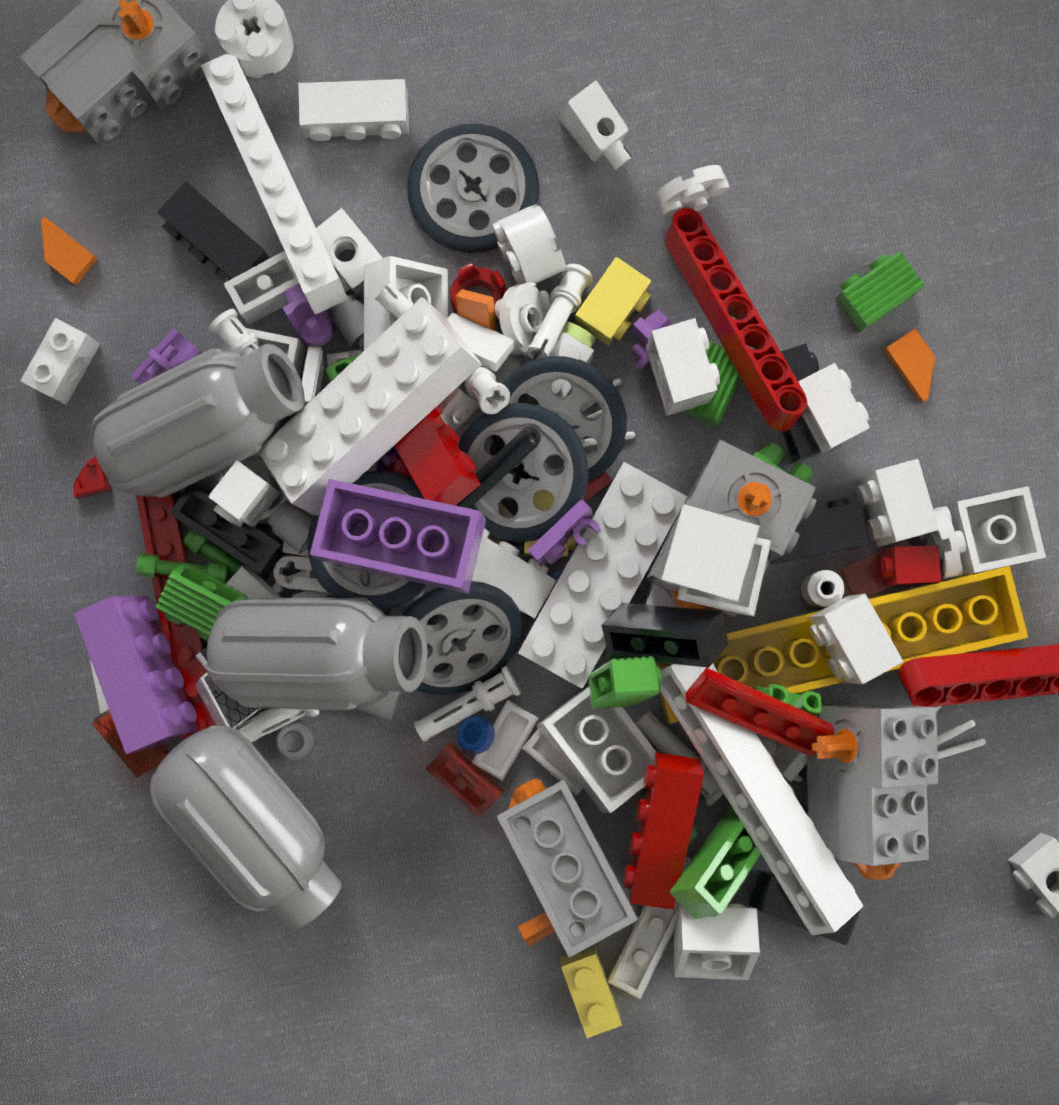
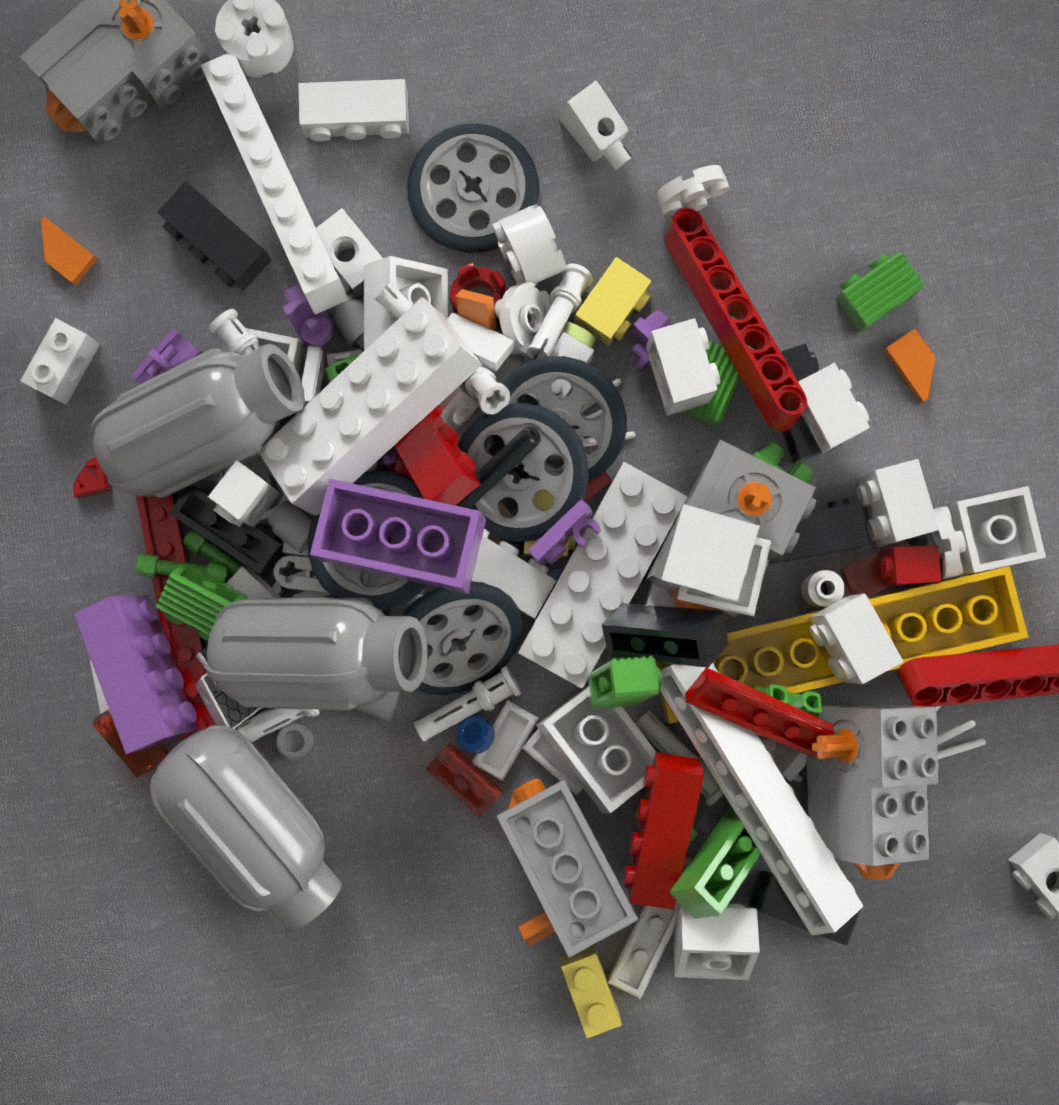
white brick [224,251,299,325] -> none

